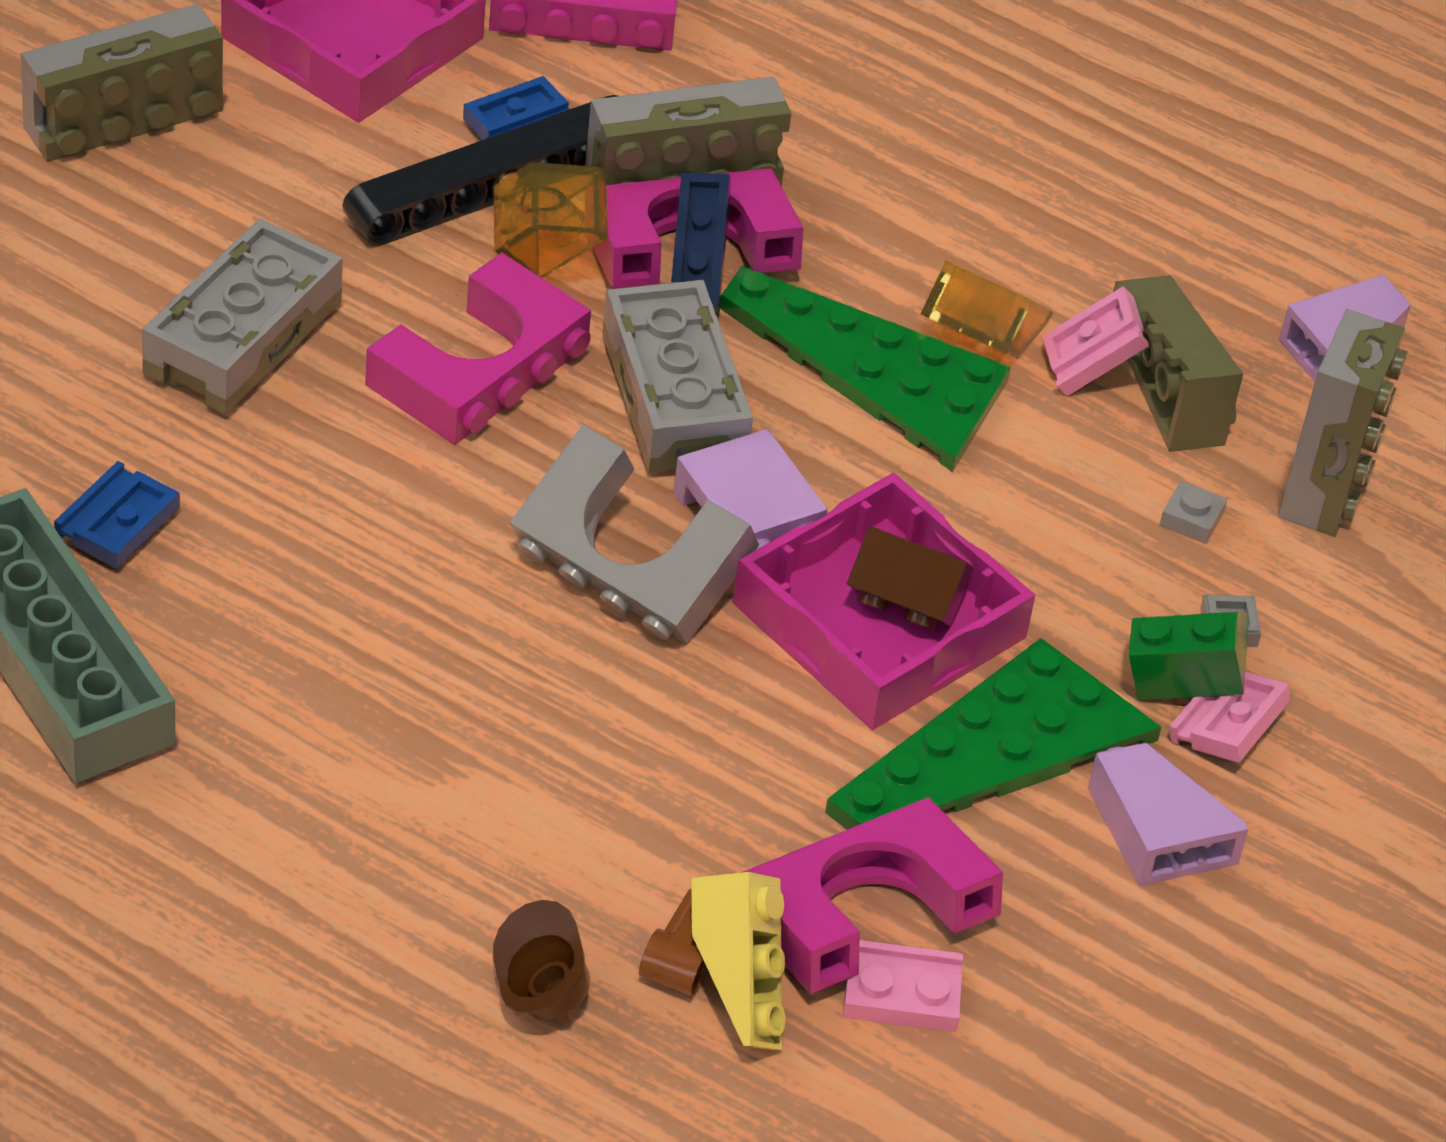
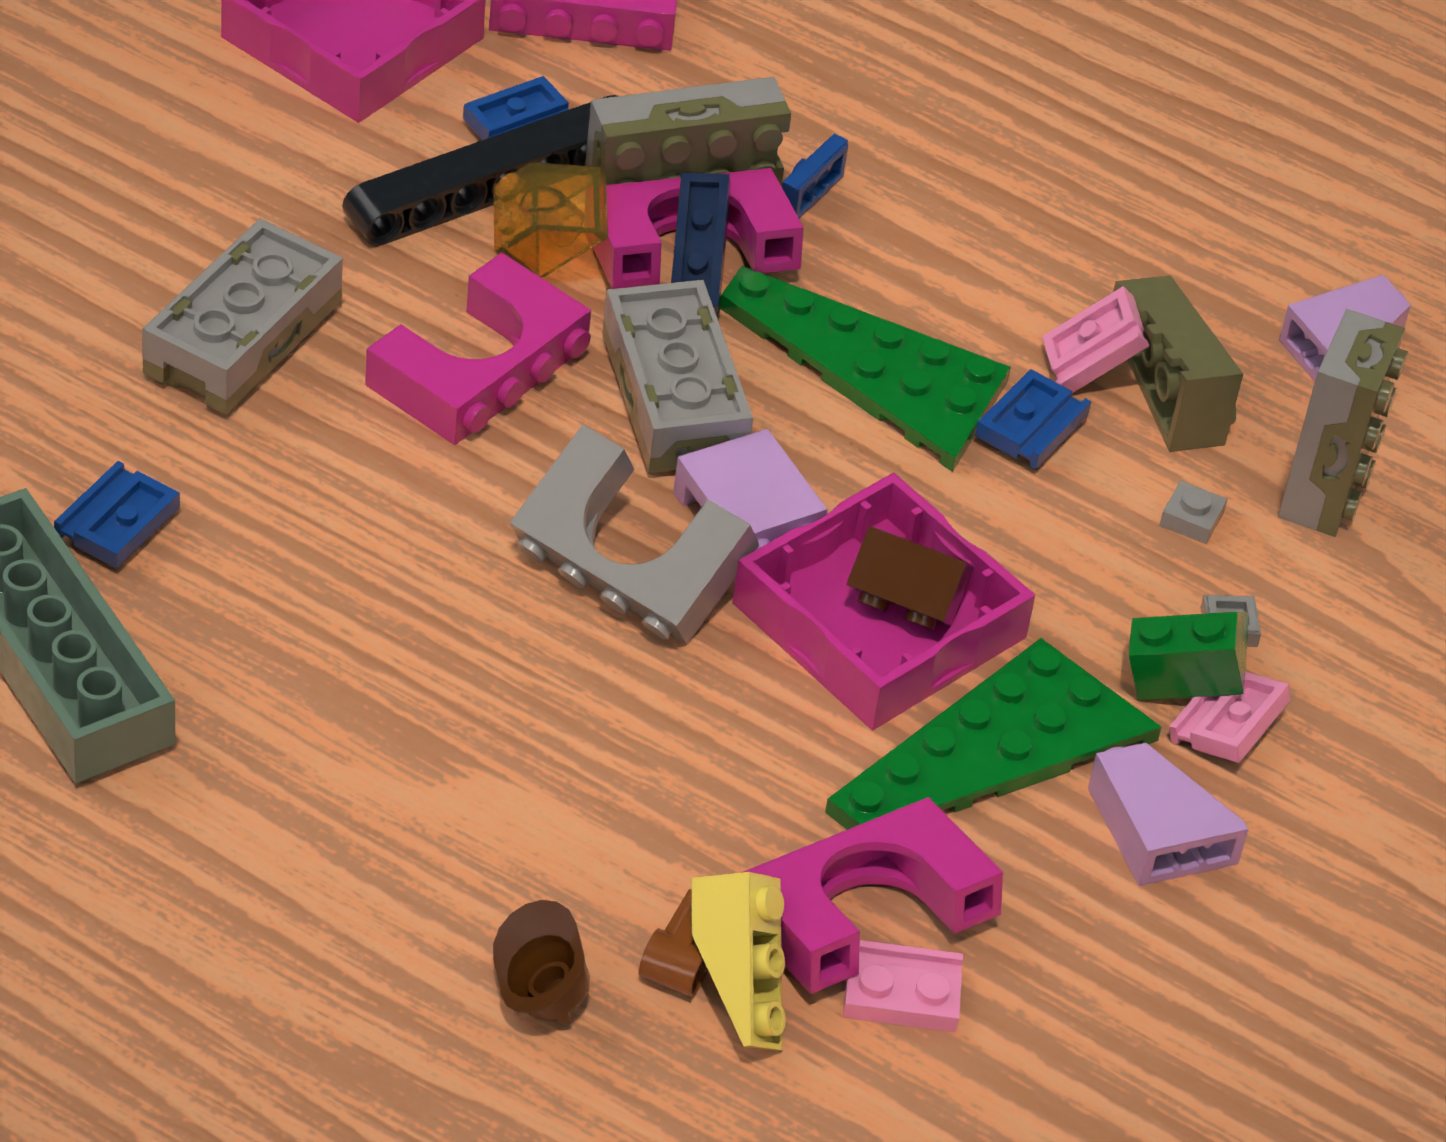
olive piece [21,4,223,162] -> none
clear yellow slope [921,260,1053,362] -> none
none -> blue plate [782,133,848,218]
none -> blue plate [975,369,1091,469]

